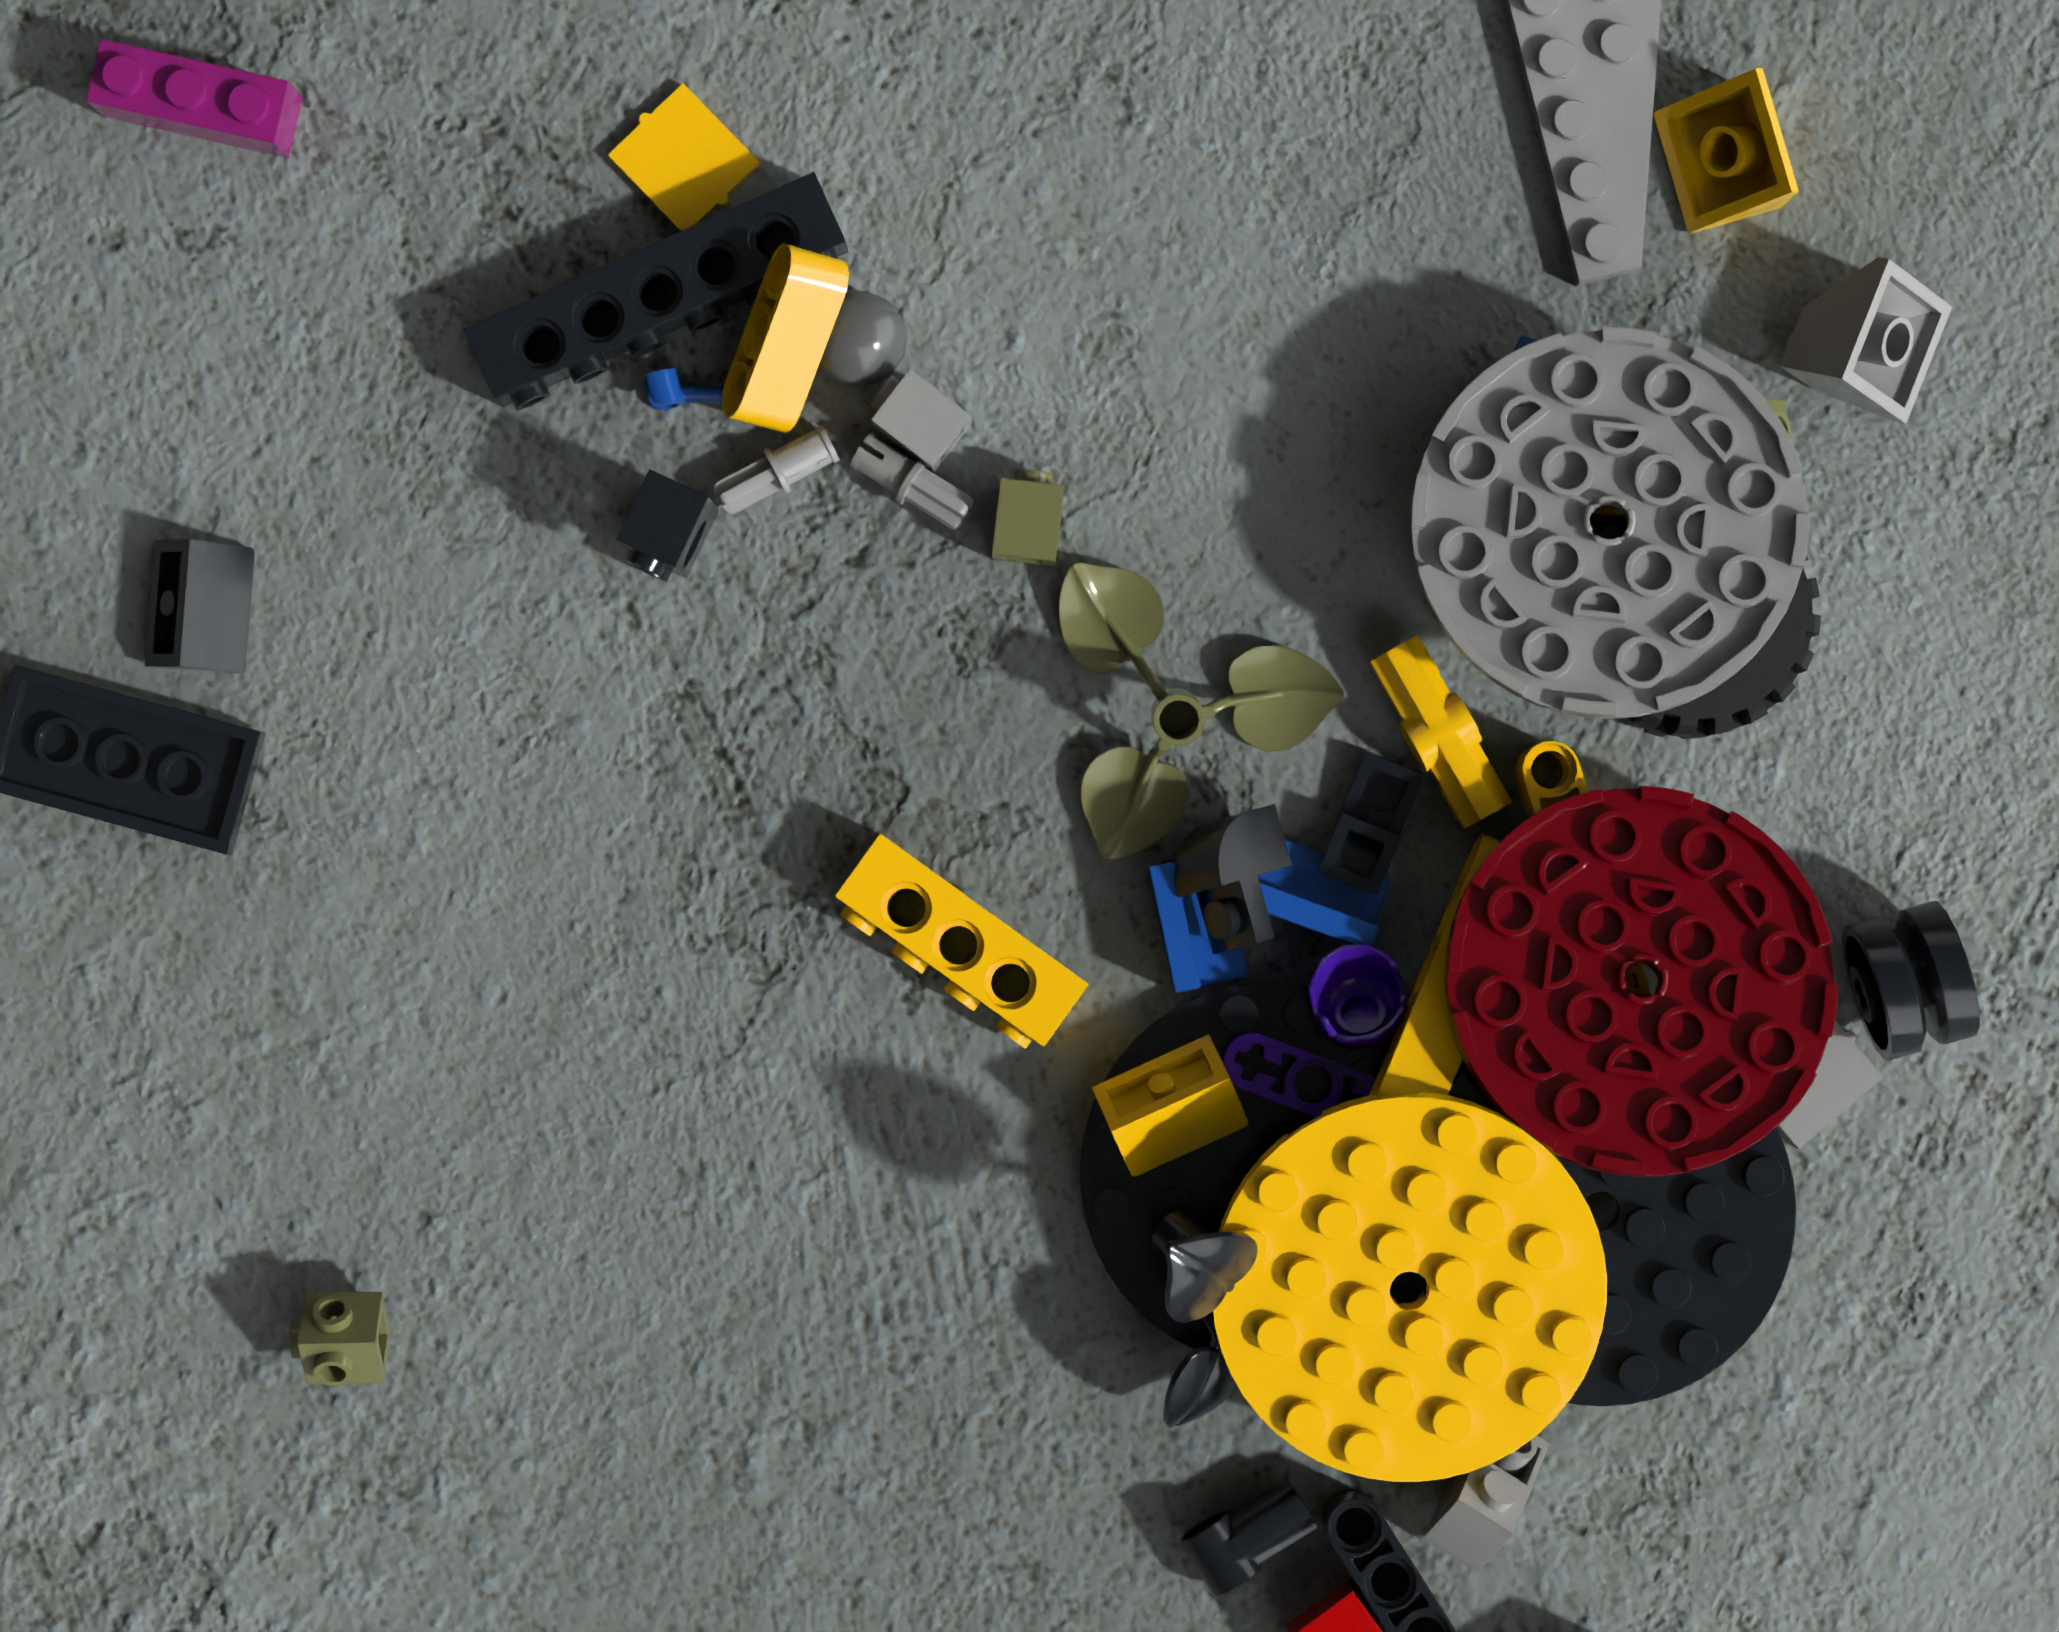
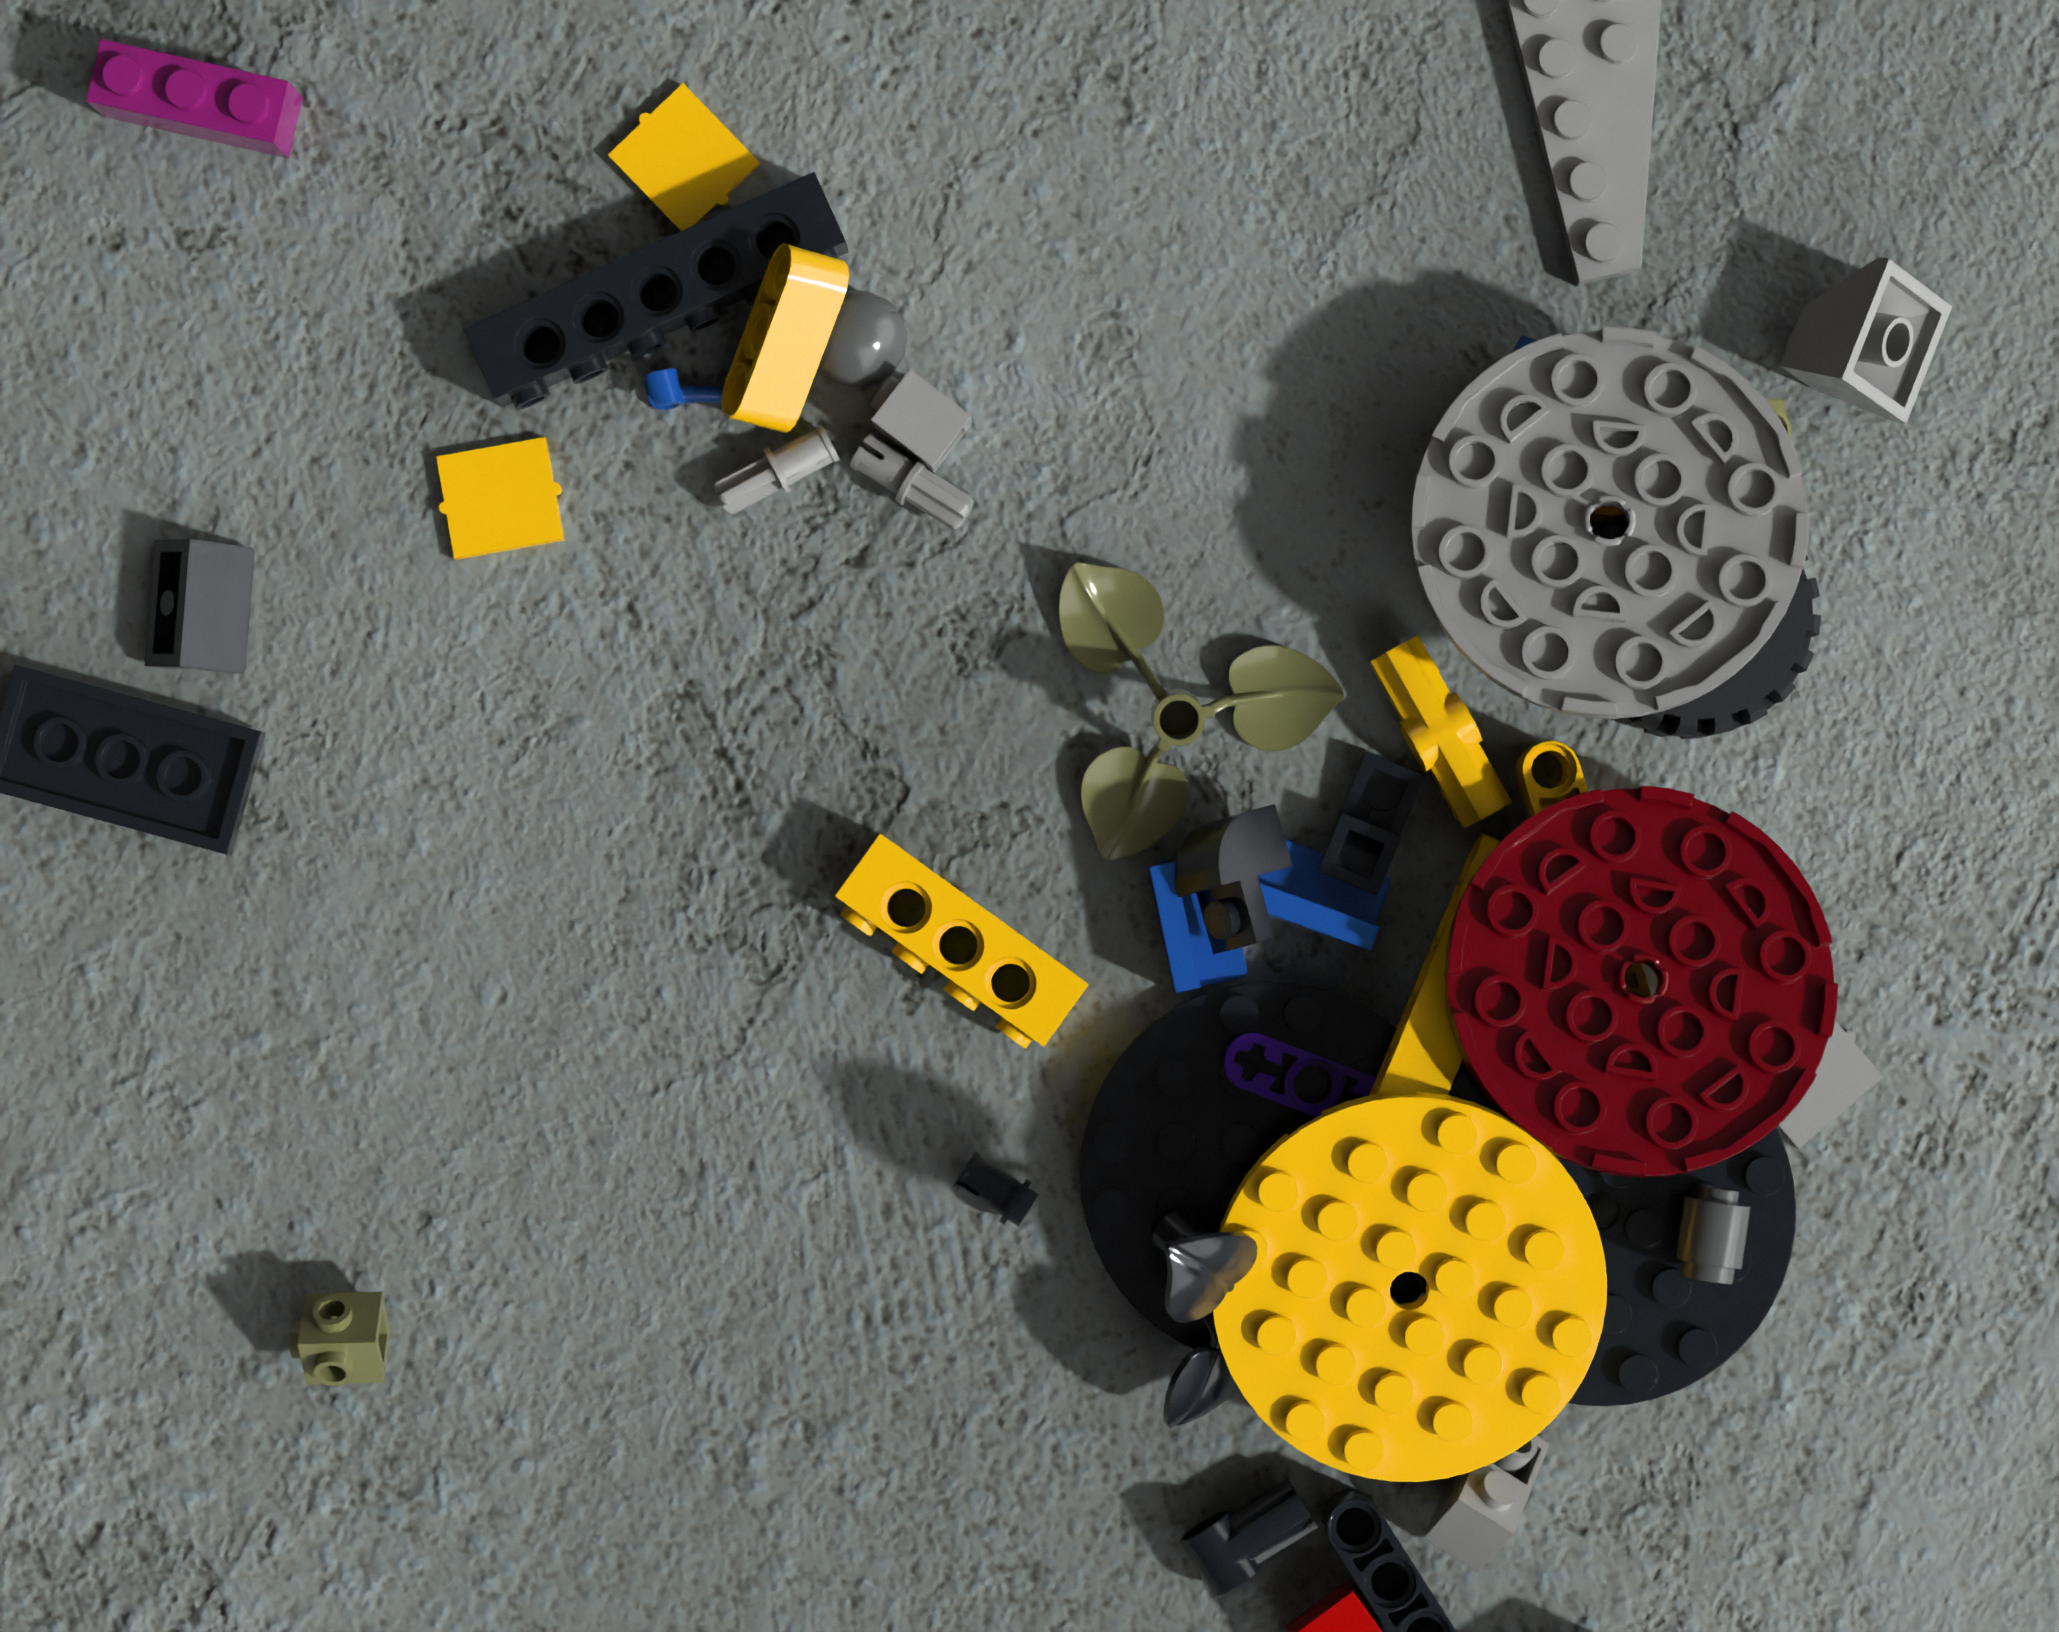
black brick [616,469,719,582] -> none
olive brick [992,469,1065,567] -> none
yellow panel [1092,1034,1248,1176] -> none
dark purple hair [1308,943,1407,1050] -> none
yellow slope [1653,68,1799,234] -> none
black wheel [1842,901,1980,1060] -> none
none -> yellow piece [436,437,565,560]
none -> black pin [954,1152,1039,1227]
none -> dark grey brick [1676,1185,1751,1284]

